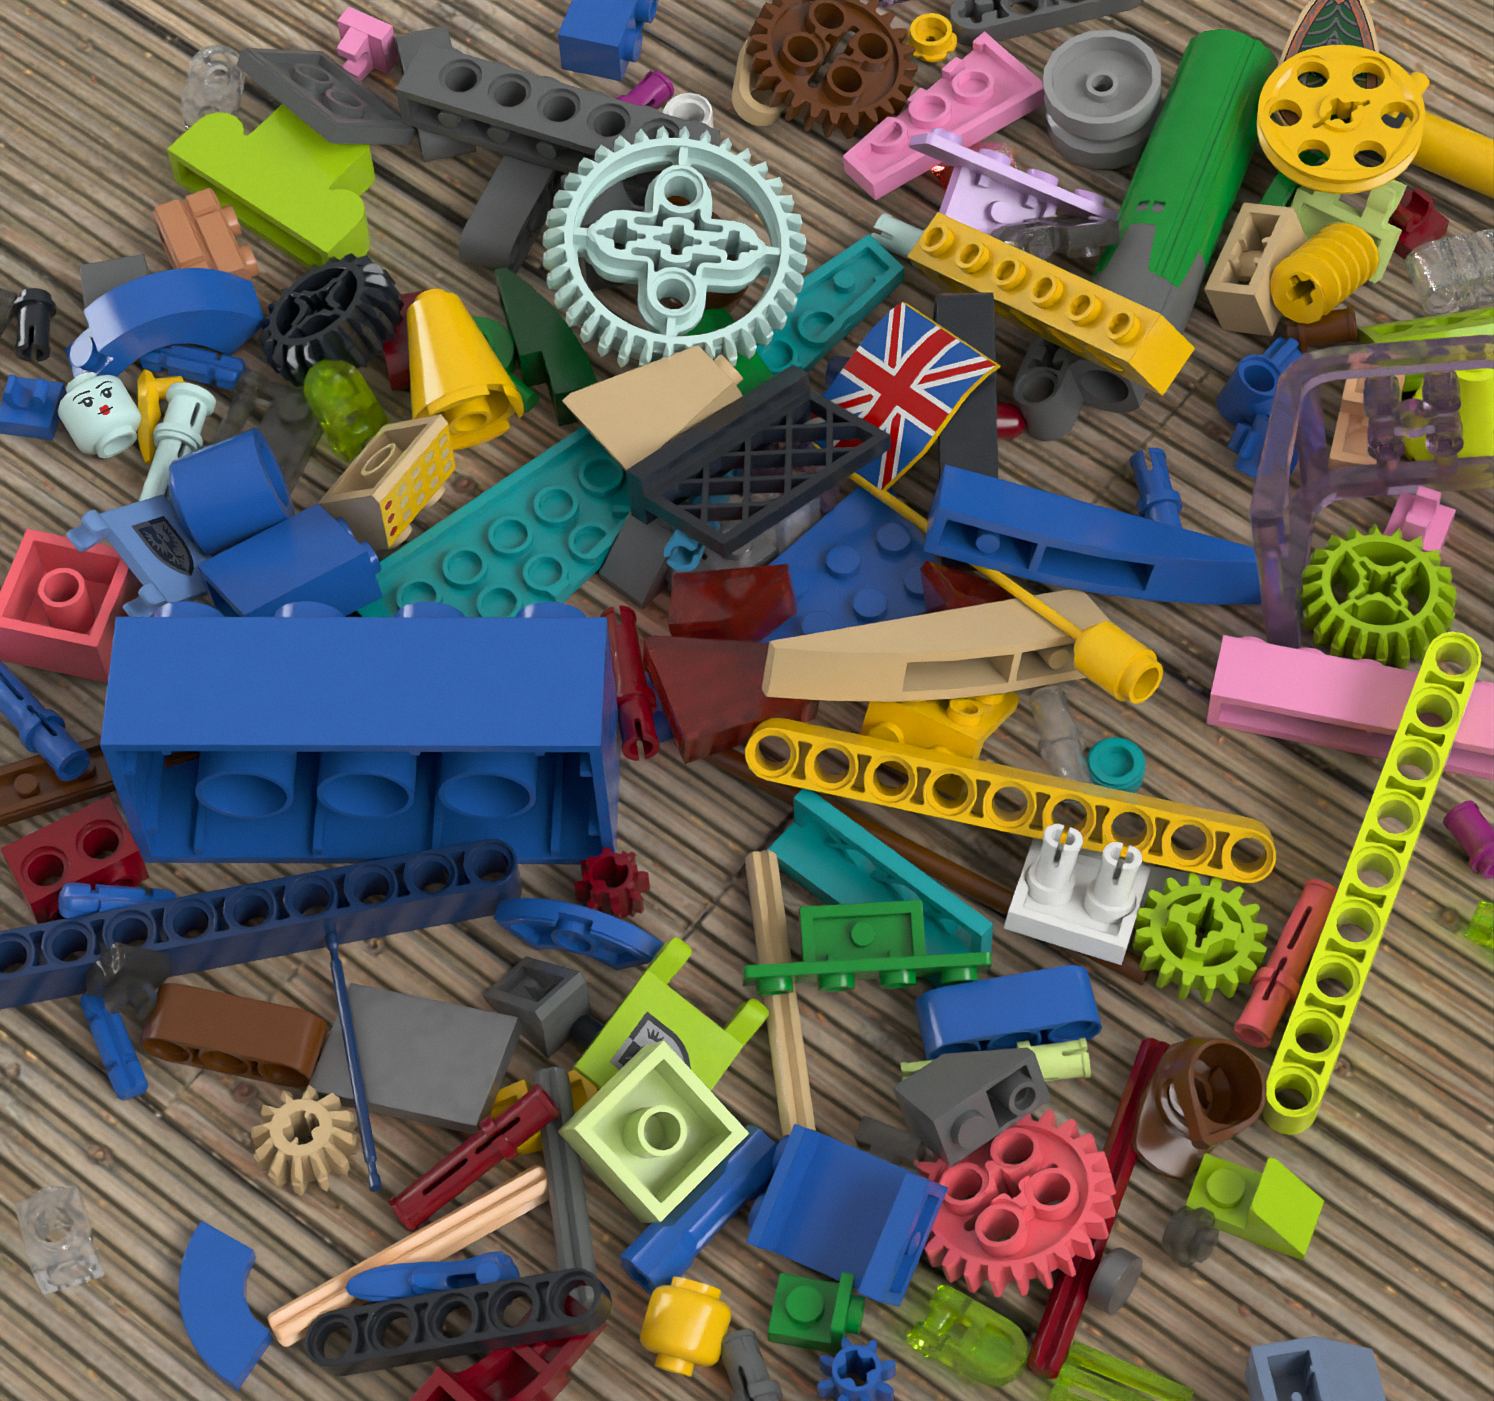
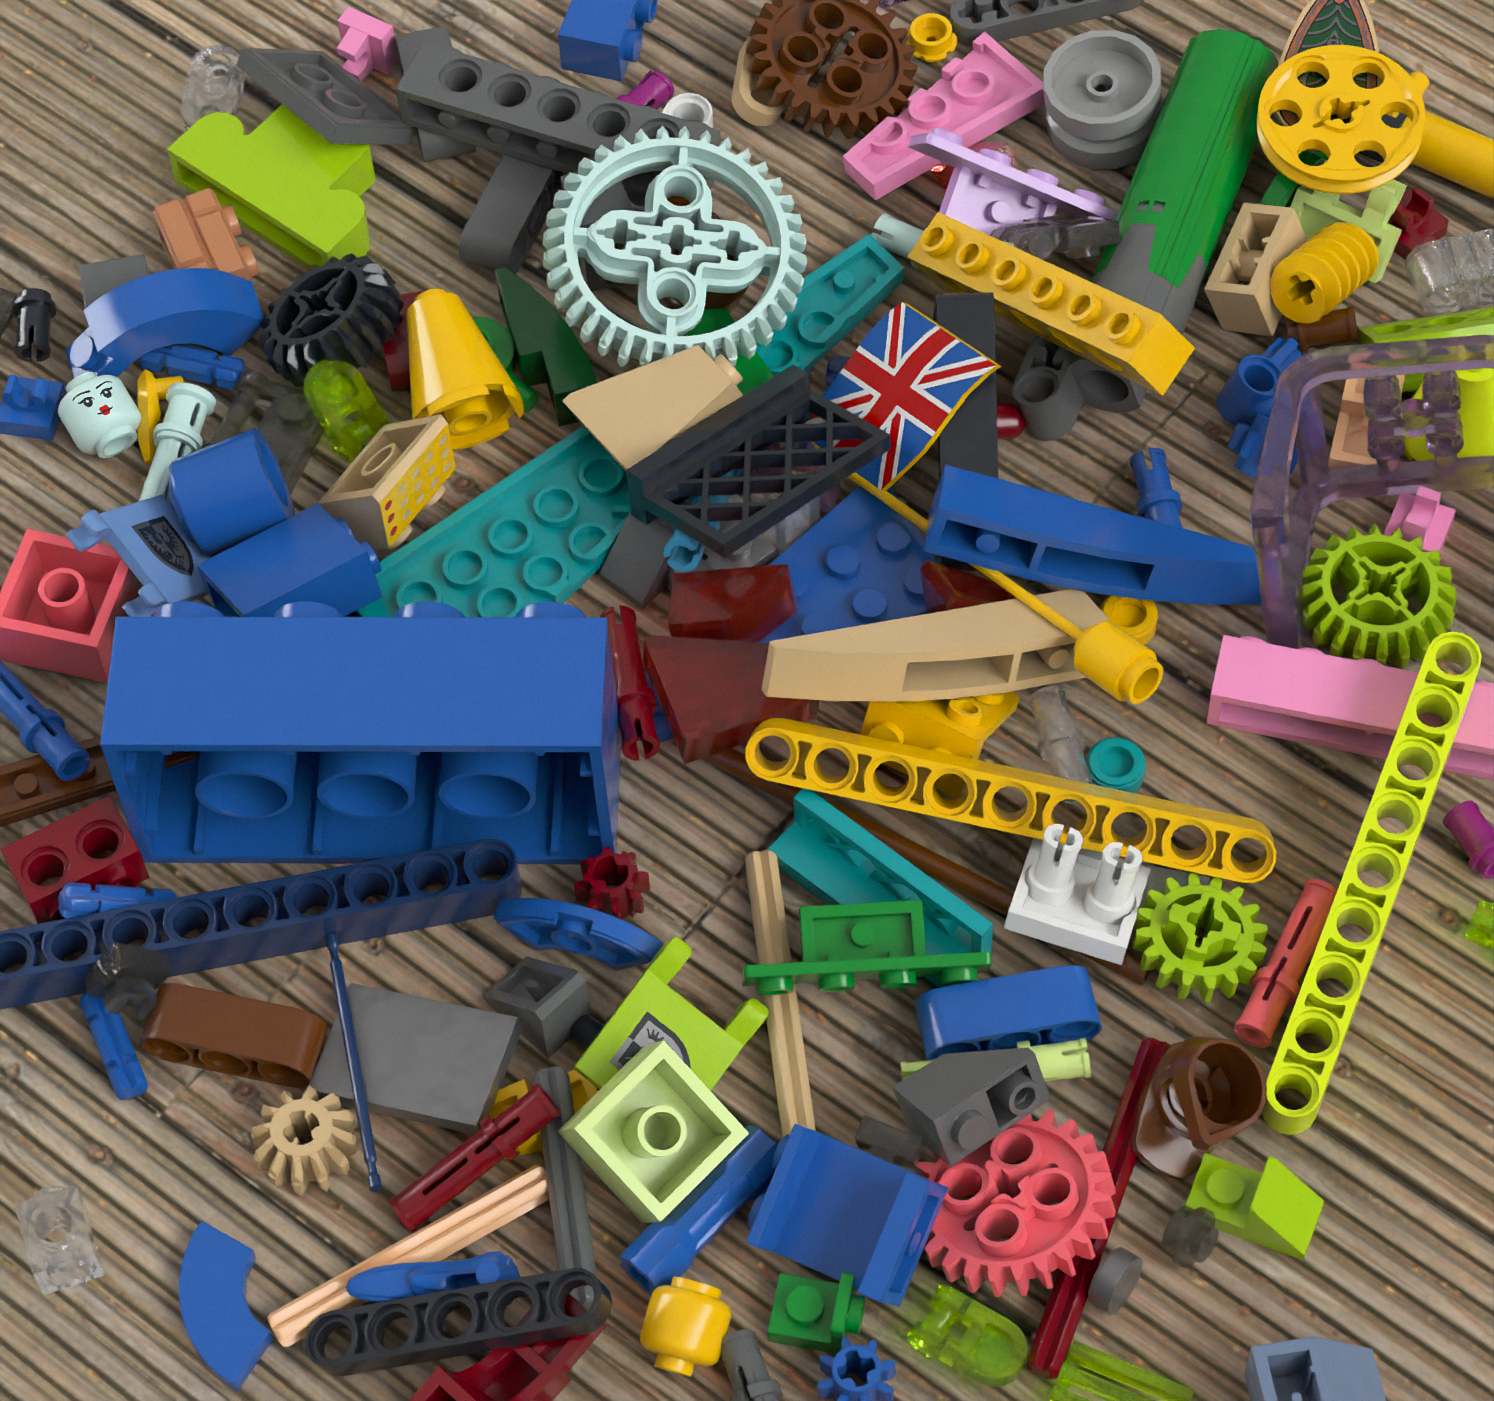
none -> yellow tile [1100,595,1158,645]

